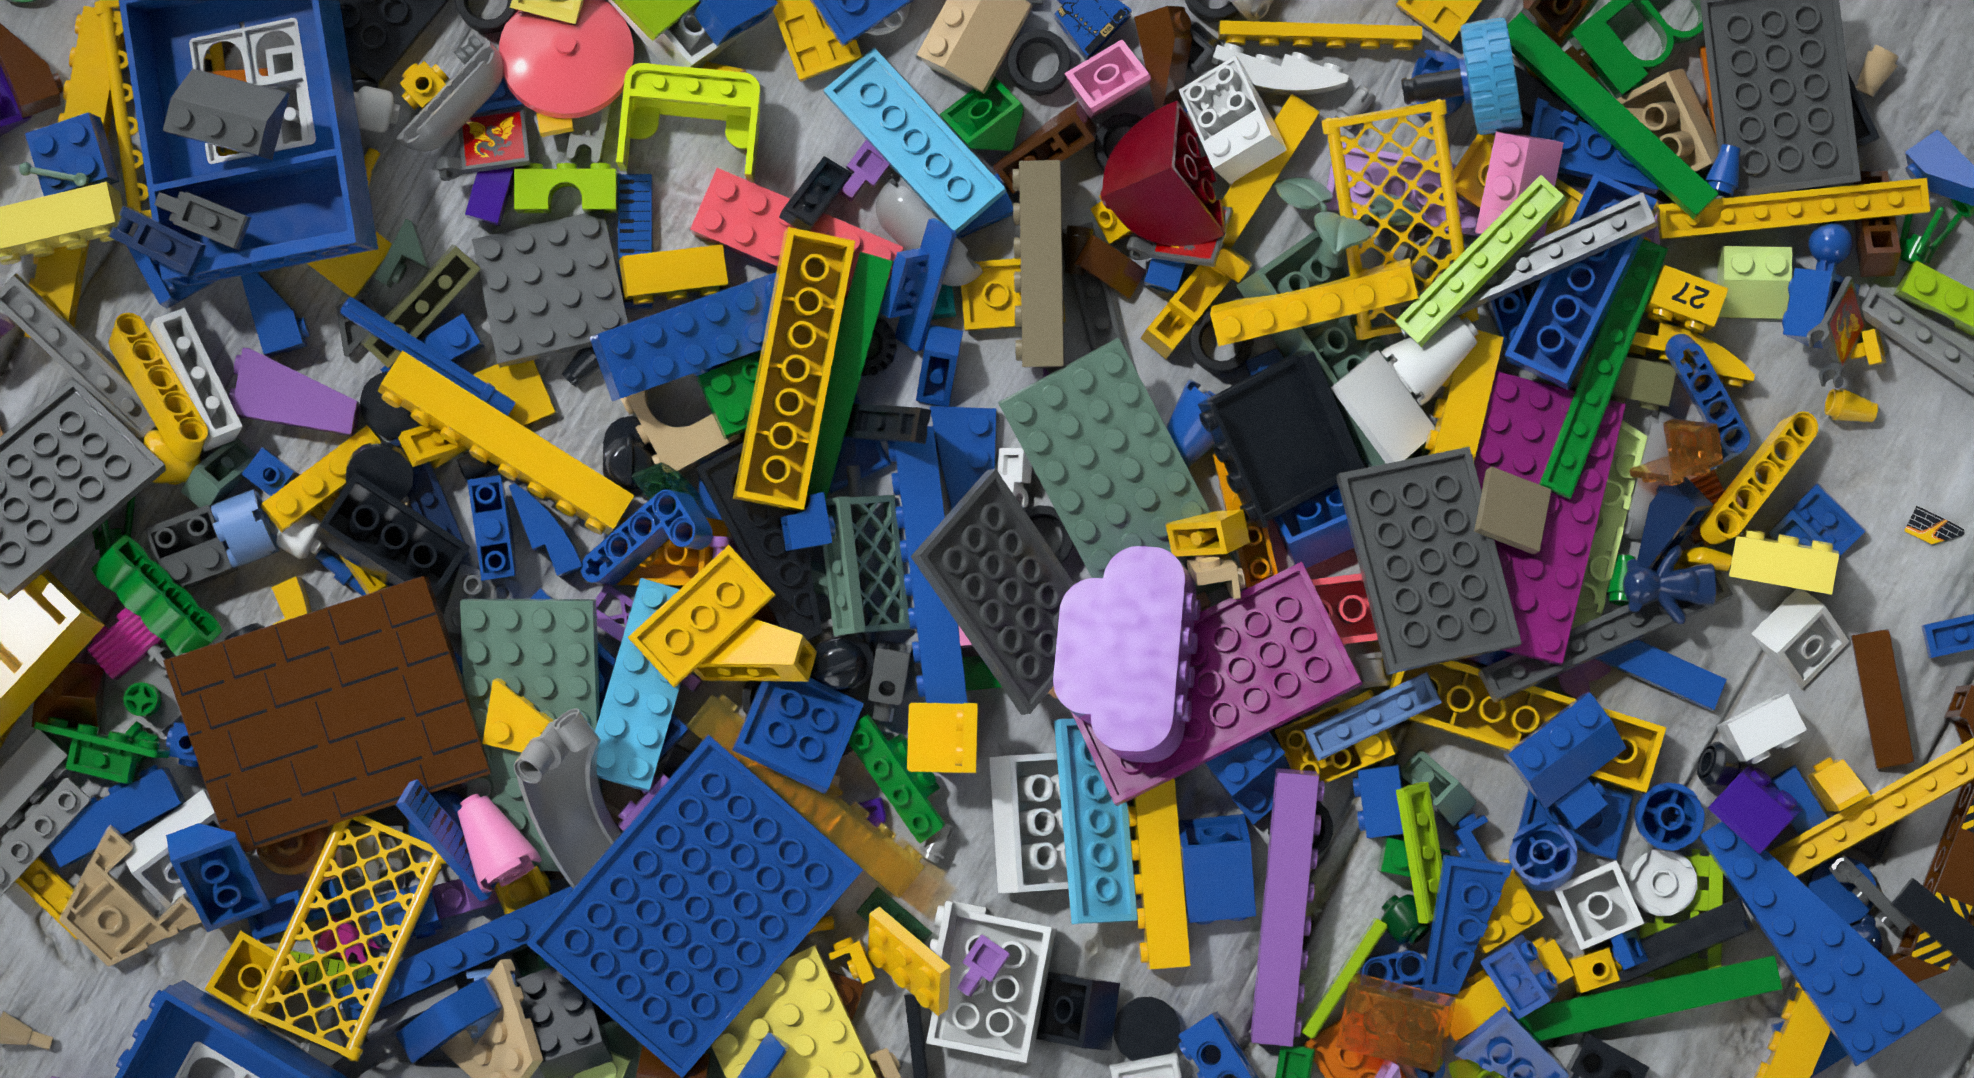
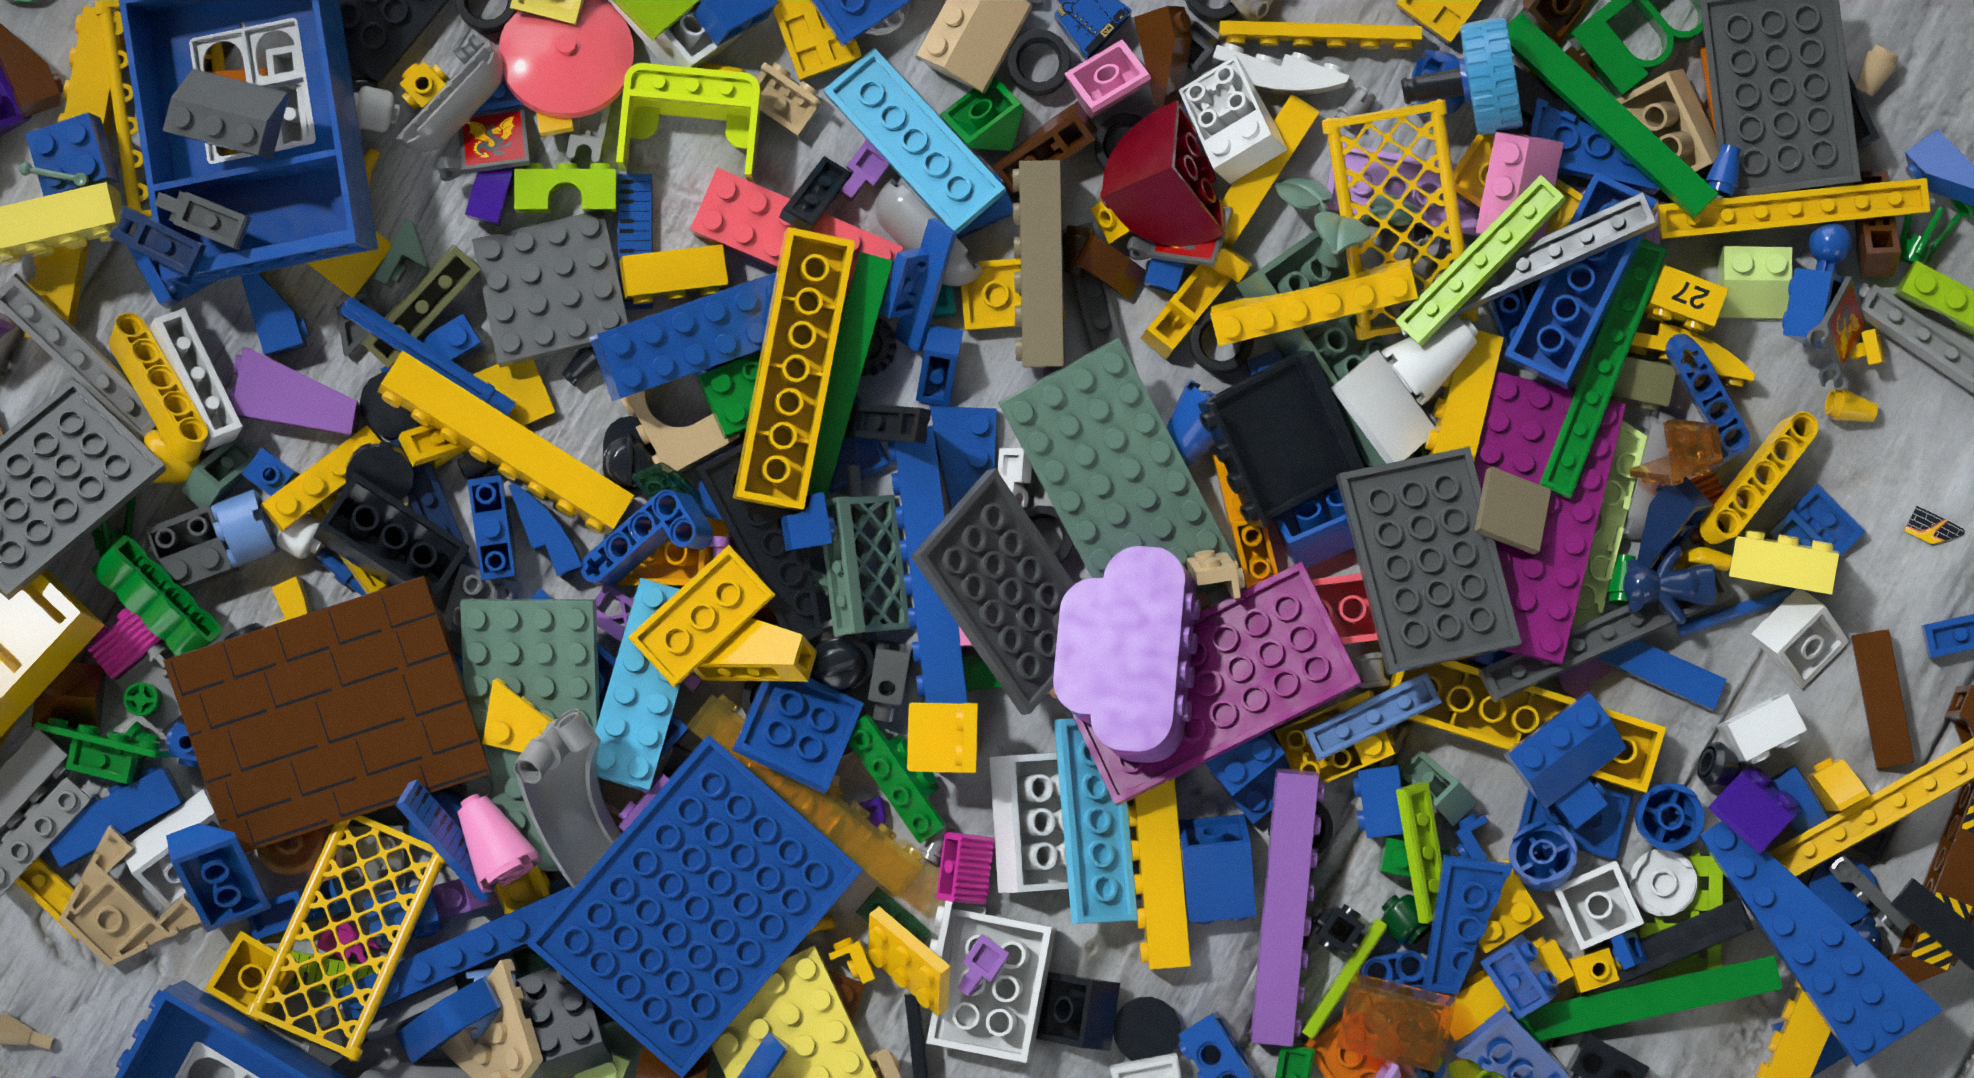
yellow slope [1165,510,1250,557] -> none
none -> tan bracket [756,62,821,138]
none -> dark pink brick [936,831,995,905]
none -> black brick [1314,904,1365,955]
none -> blue bar [1676,587,1808,637]

